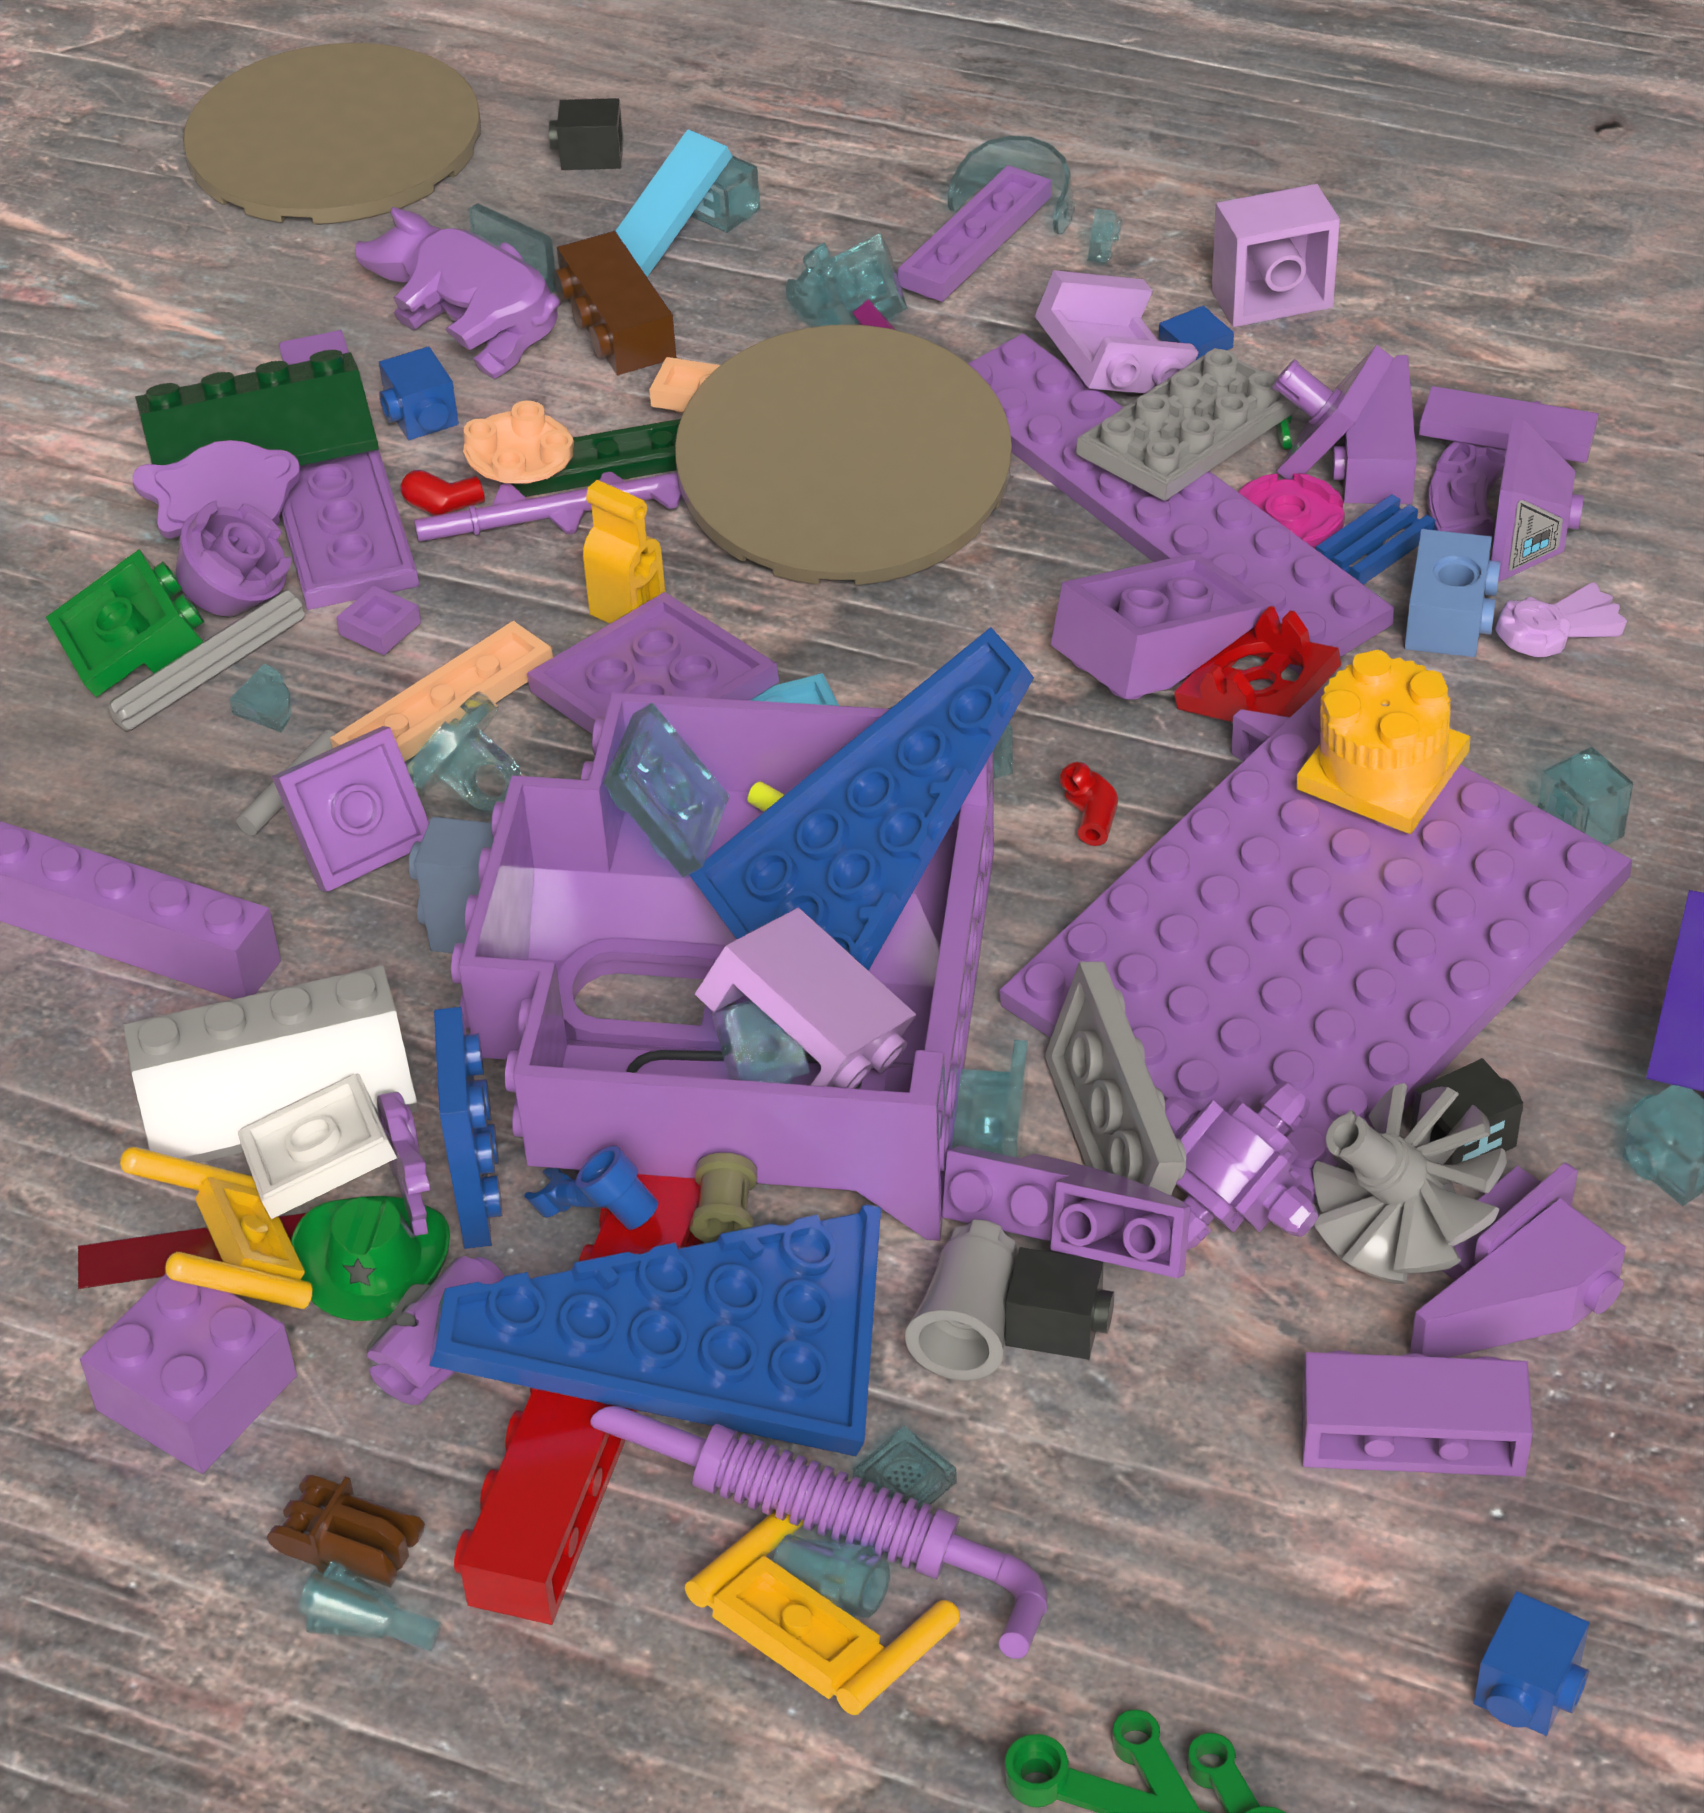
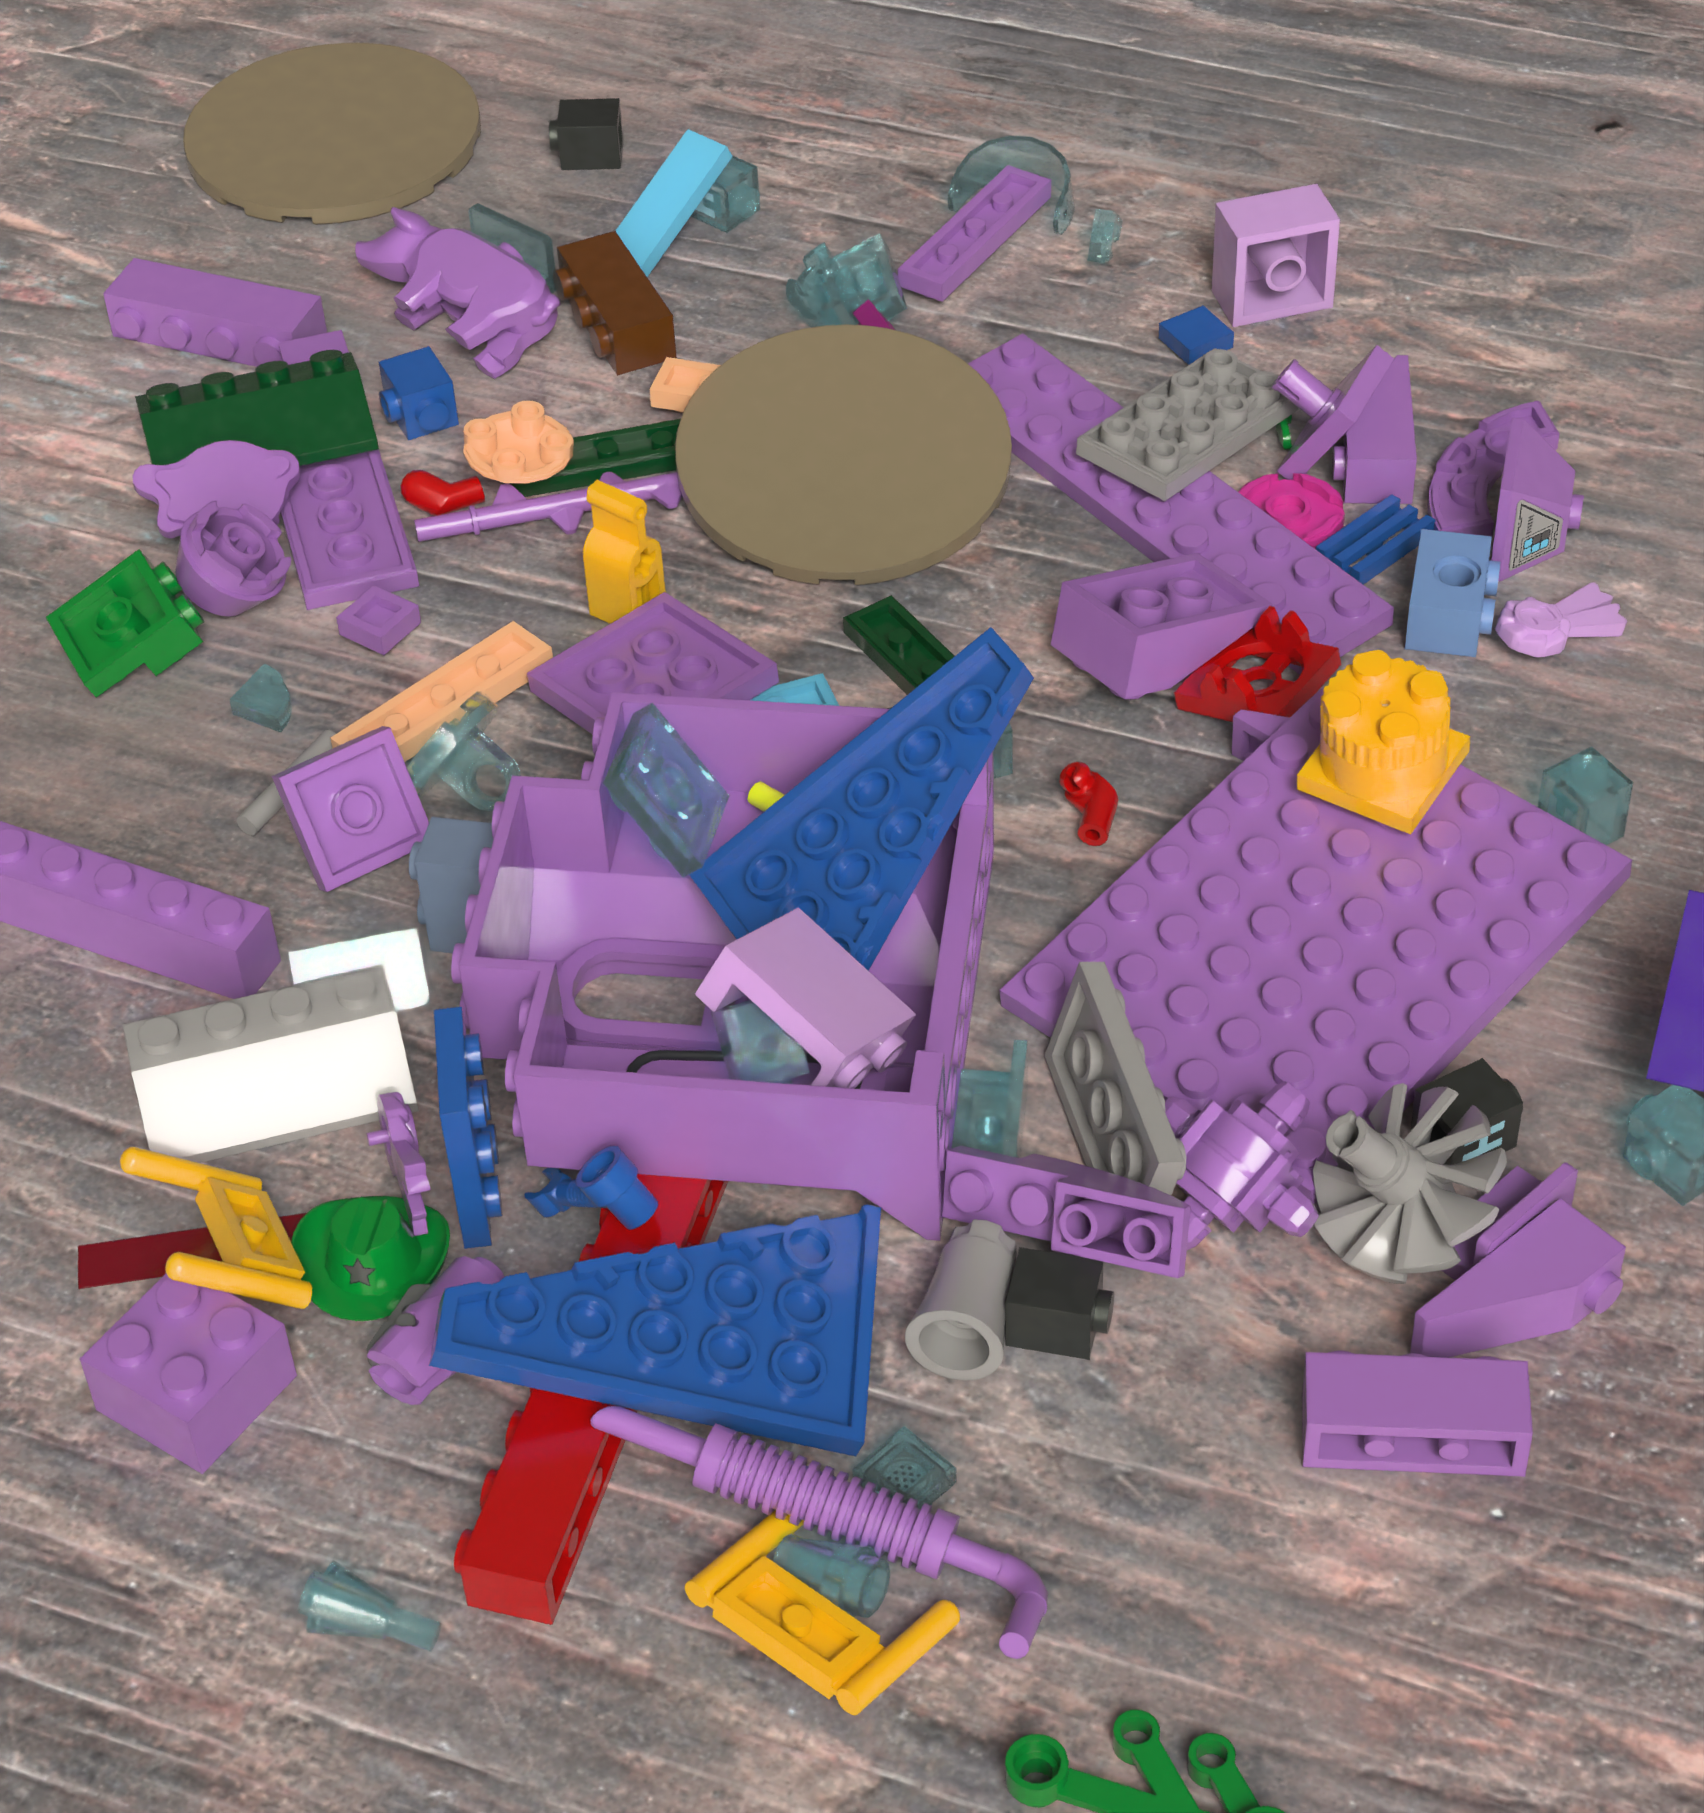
light grey axle [108,591,305,731] -> none
white tile [237,1073,397,1219] -> none
reddish brown arm [267,1475,425,1588] -> none
olive bush [690,1152,757,1243] -> none
lavender panel [1035,270,1198,393] -> none
medium lavender tile [1419,386,1599,463] -> none
blue brick [1474,1591,1590,1736] -> none
none -> medium lavender brick [103,258,327,367]
none -> clear light blue panel [288,928,430,1011]
none -> dark green tile [843,595,955,695]

